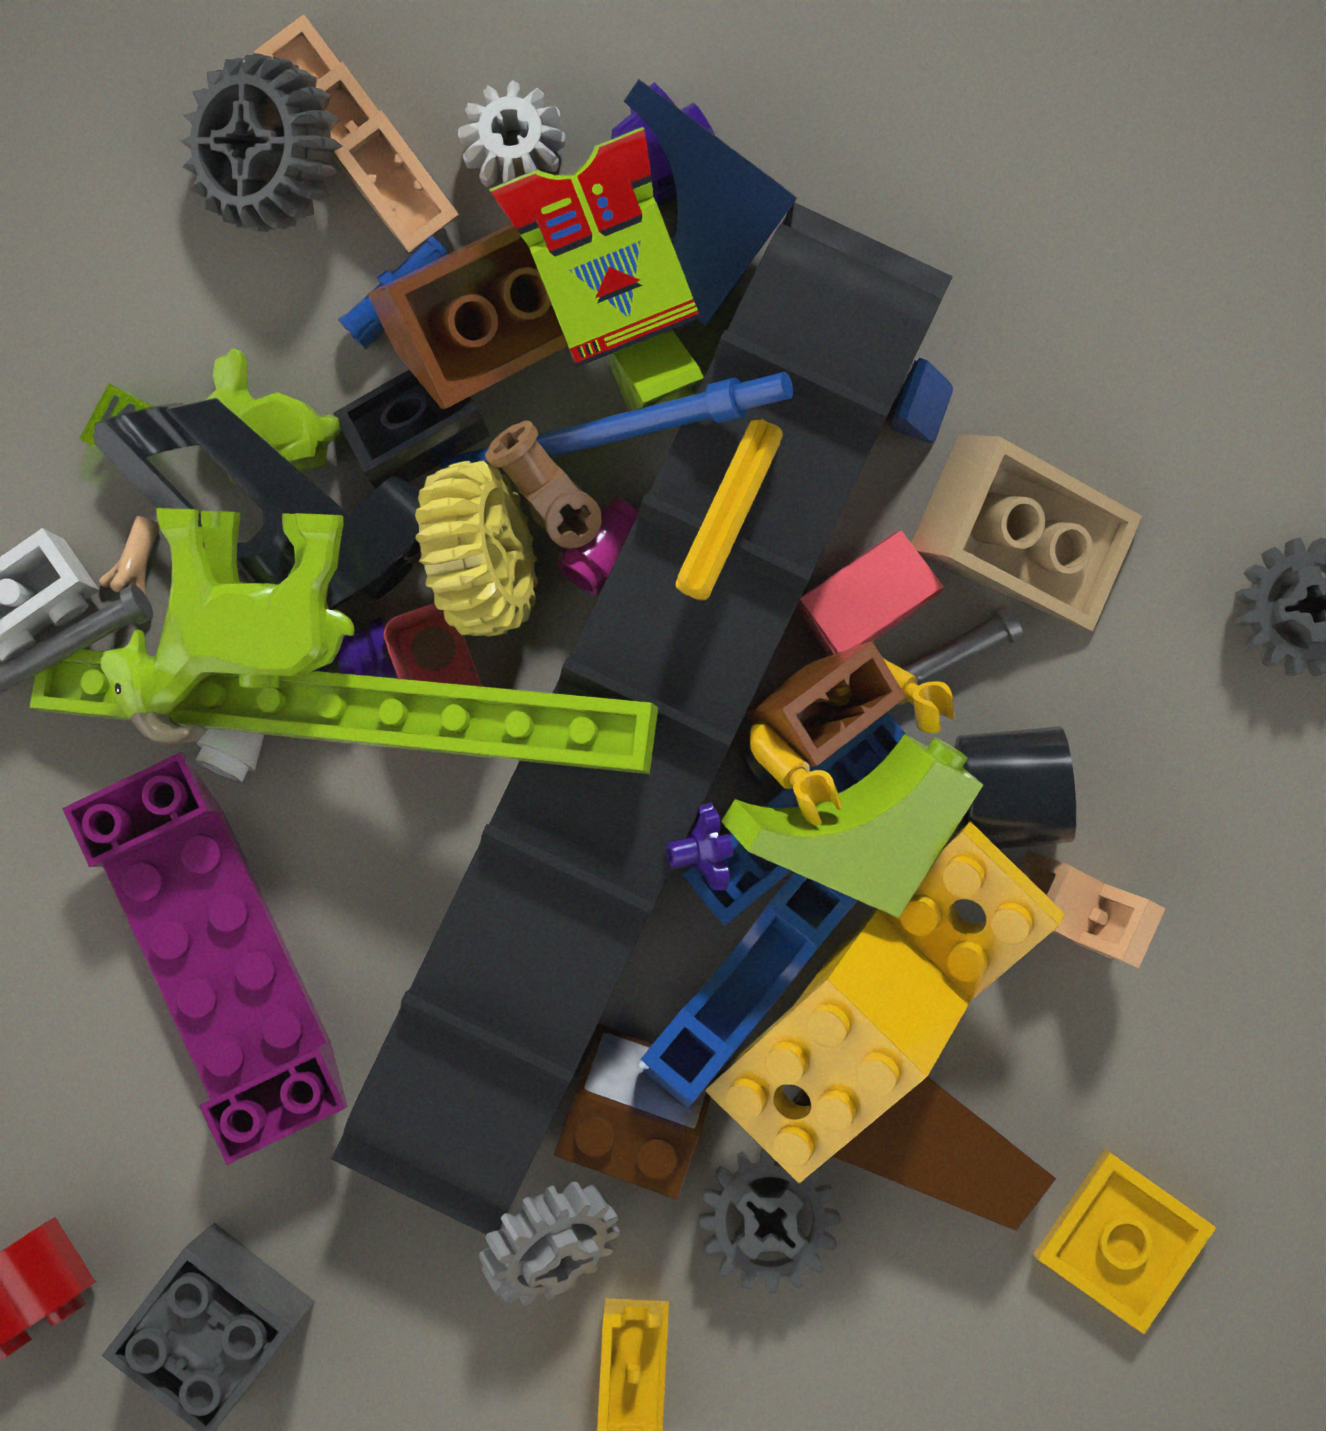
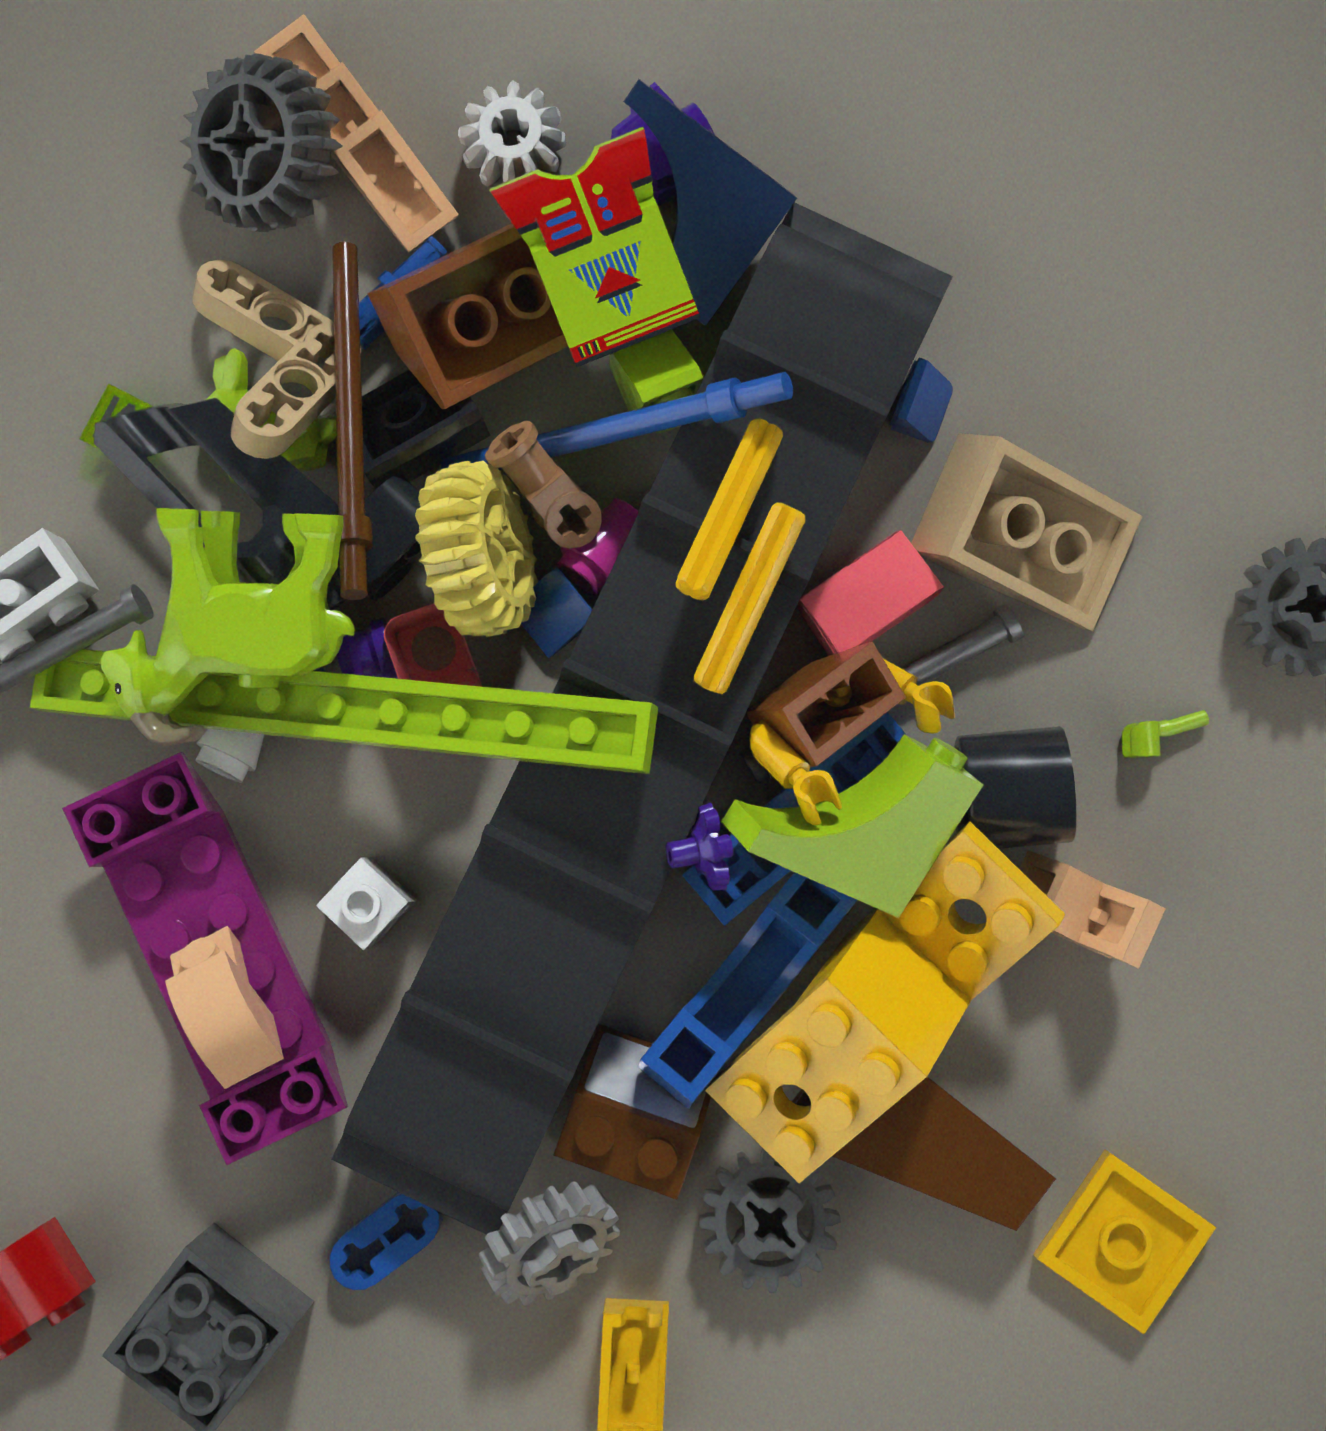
light nougat bar [99,516,159,595] -> none
none -> light nougat brick [165,926,284,1089]
none -> tan beam [193,260,361,459]
none -> white brick [316,857,417,950]
none -> blue beam [329,1192,443,1290]
none -> reddish brown bar [332,242,373,600]
none -> blue slope [521,566,592,659]
none -> yellow axle [694,502,805,694]
none -> lime hand [1122,710,1209,758]

